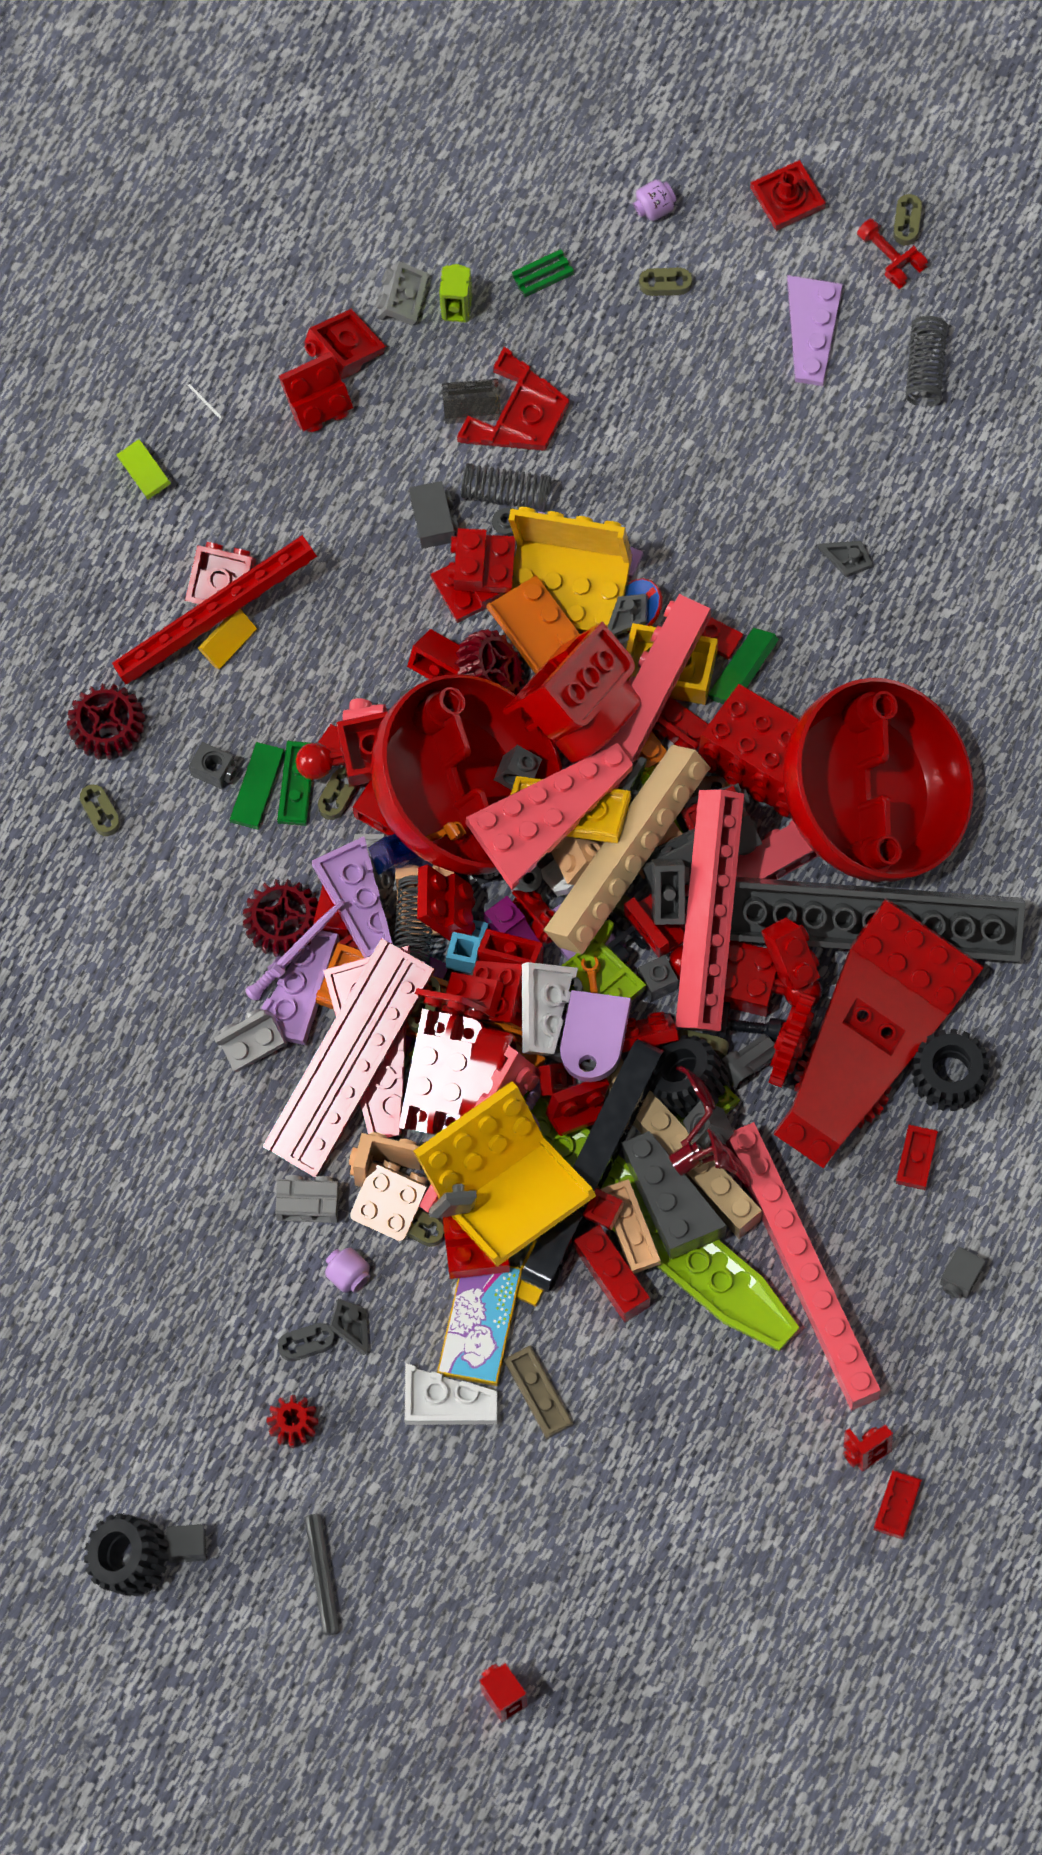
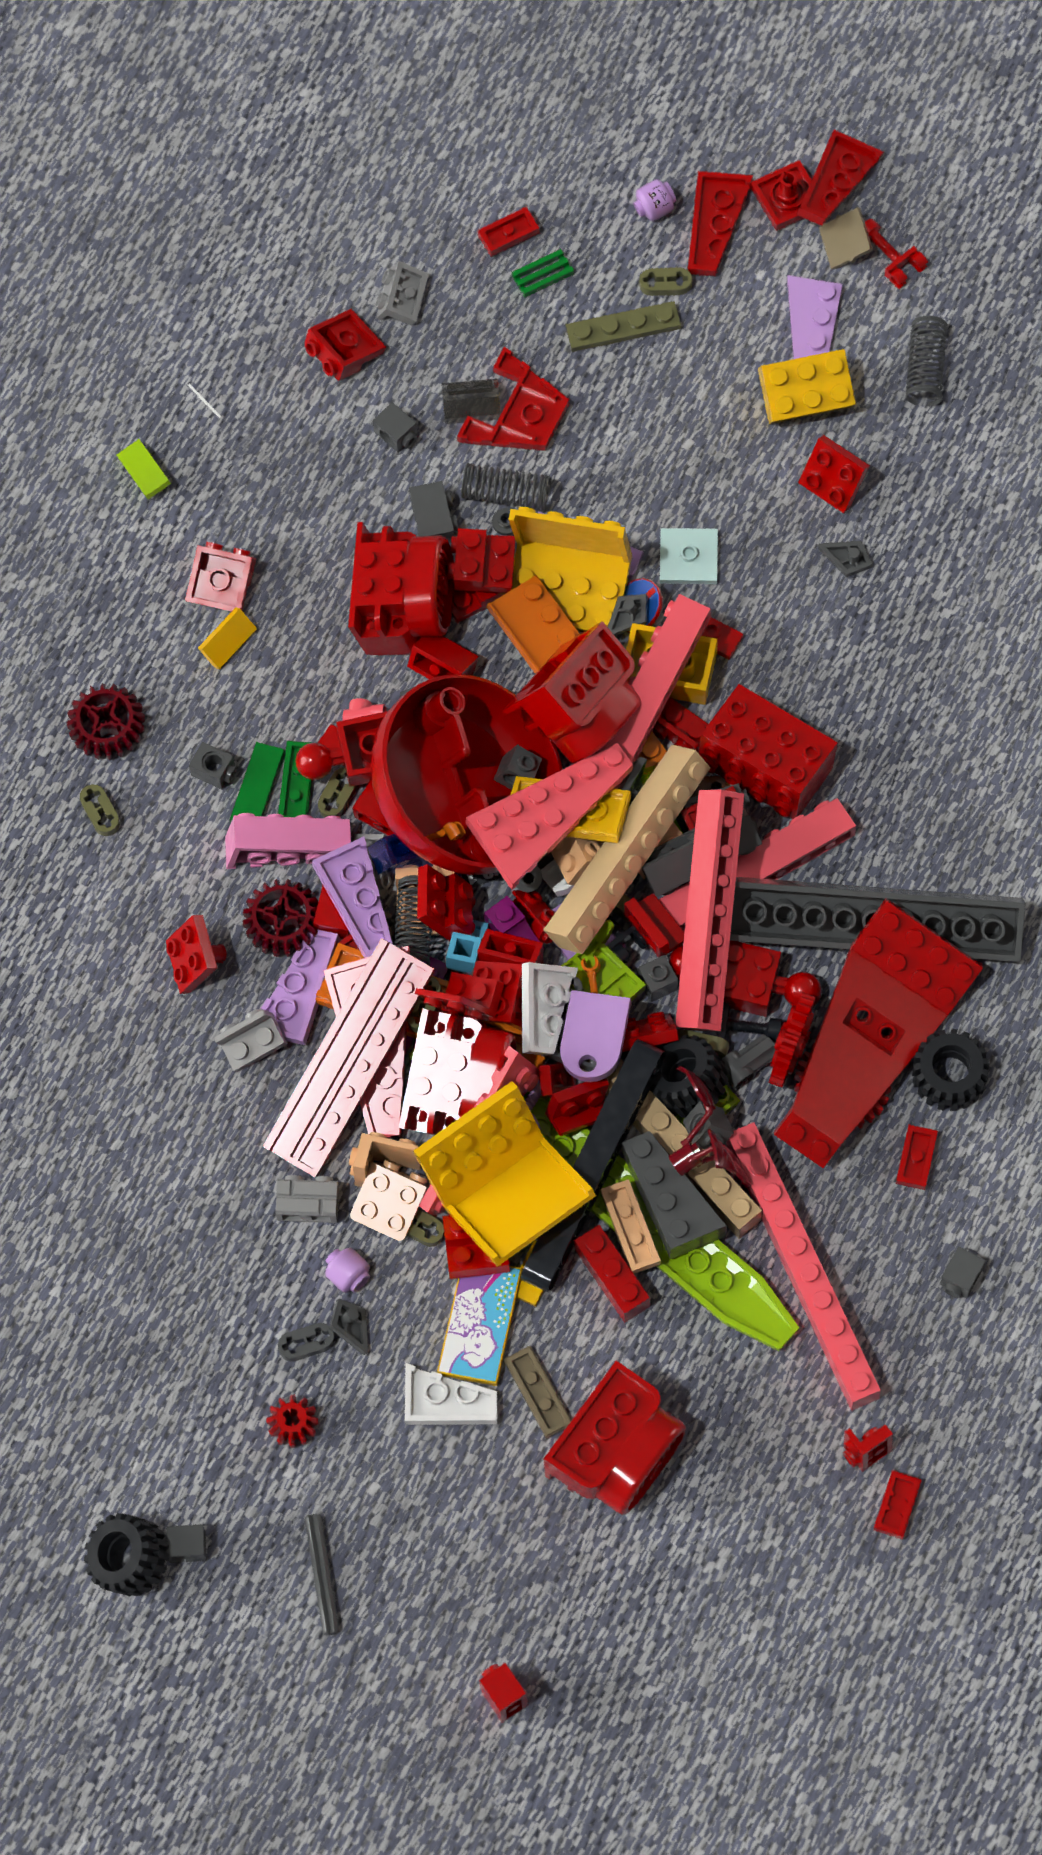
red plate [112,535,317,685] -> none
lavender sword [246,899,345,1001] -> none
red plate [278,352,354,432] -> none
dark grey piece [429,1184,477,1219] -> none
lime brick [439,264,473,323] -> none
dark red gear [455,629,525,695] -> none
red plate [583,1188,625,1230] -> none
dark grey brick [651,859,689,925] -> none
green tile [708,628,779,704] -> none
red brick [761,917,820,991] -> none
red cylinder [783,678,974,883] -> none
olive beam [893,194,922,246] -> none
none -> red plate [166,915,227,994]
none -> bright pink wedge [225,813,351,869]
none -> red brick [348,522,454,655]
none -> dark grey brick [372,402,418,452]
none -> red plate [477,206,540,257]
none -> red brick [543,1360,686,1515]
none -> olive plate [565,301,681,352]
none -> light aqua plate [660,528,718,584]
none -> red wing [688,171,753,276]
none -> yellow brick [758,349,856,424]
none -> red wing [797,130,884,226]
none -> red plate [798,435,870,514]
none -> dark tan piece [819,207,873,270]

